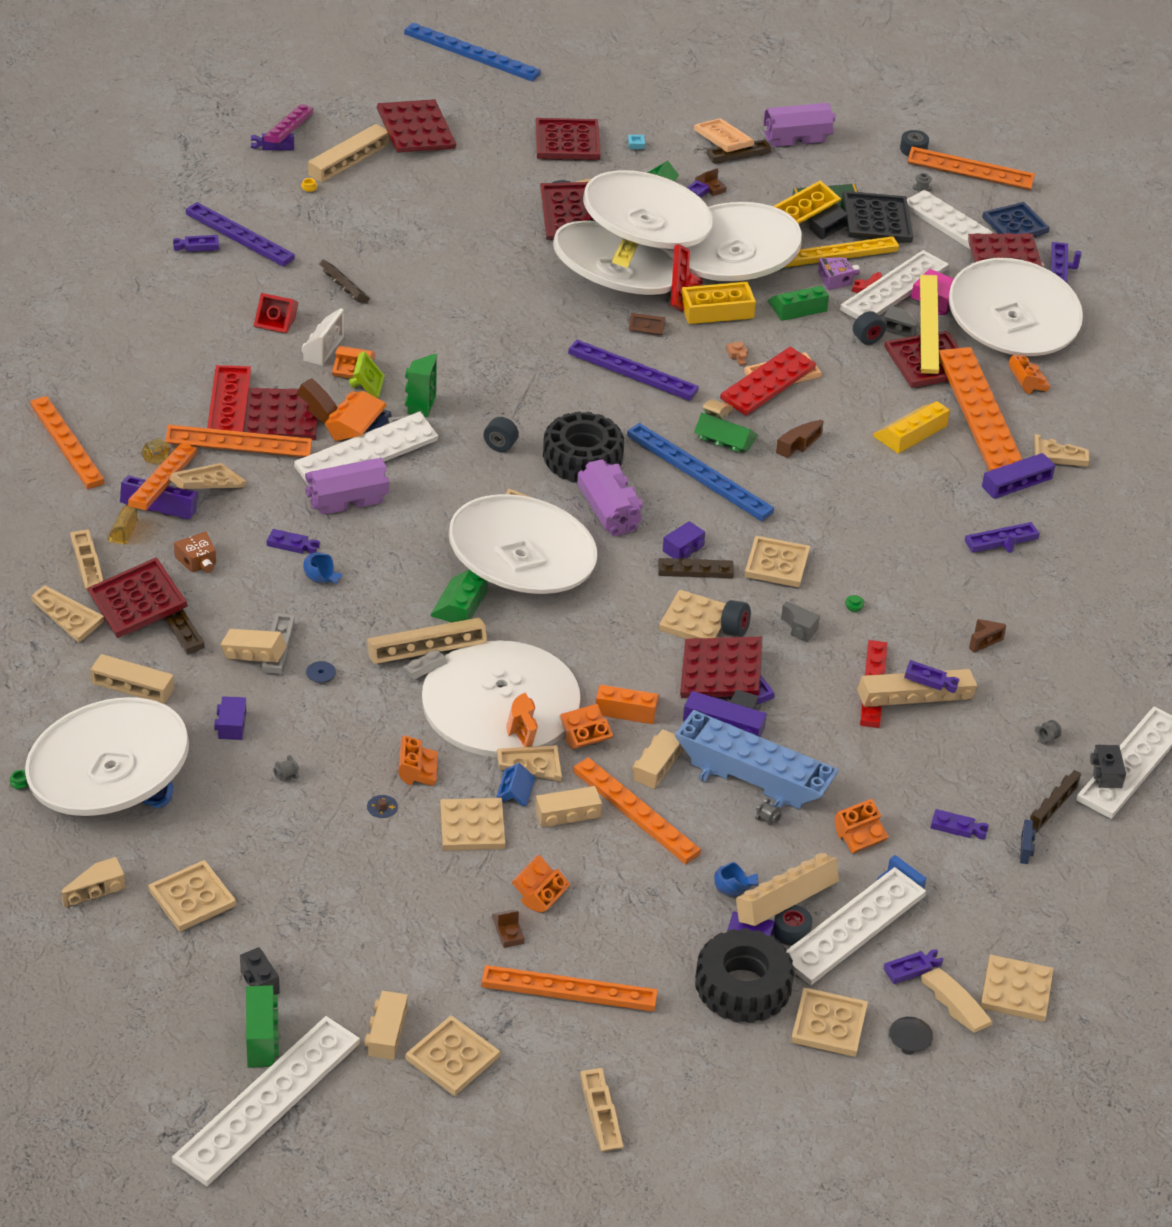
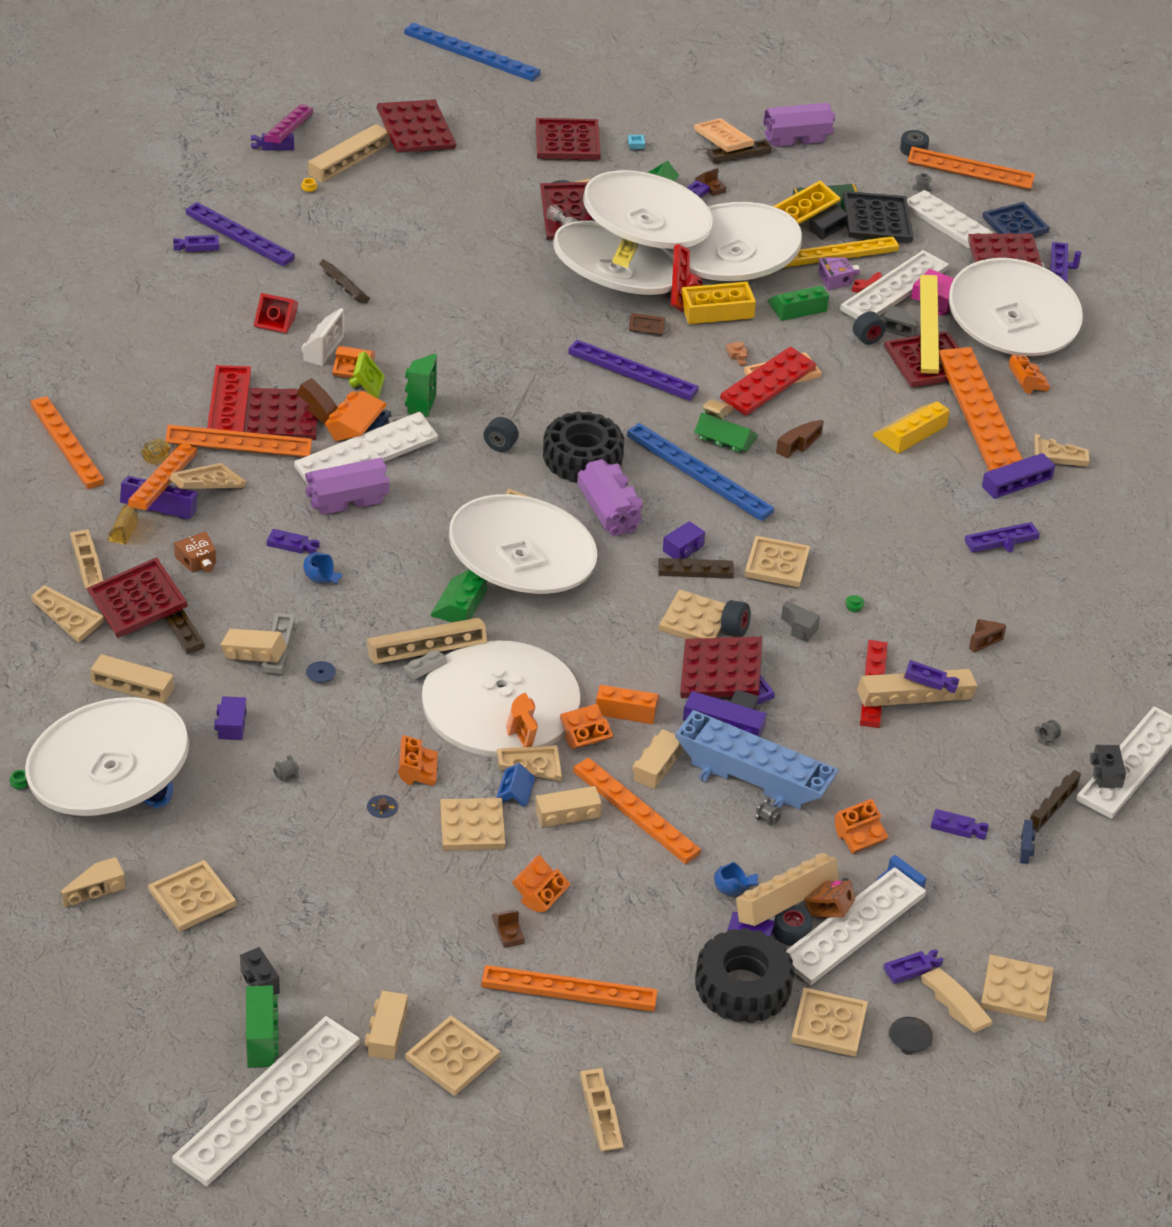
none -> clear piece [546,204,579,225]
none -> dark orange torso [804,878,855,918]

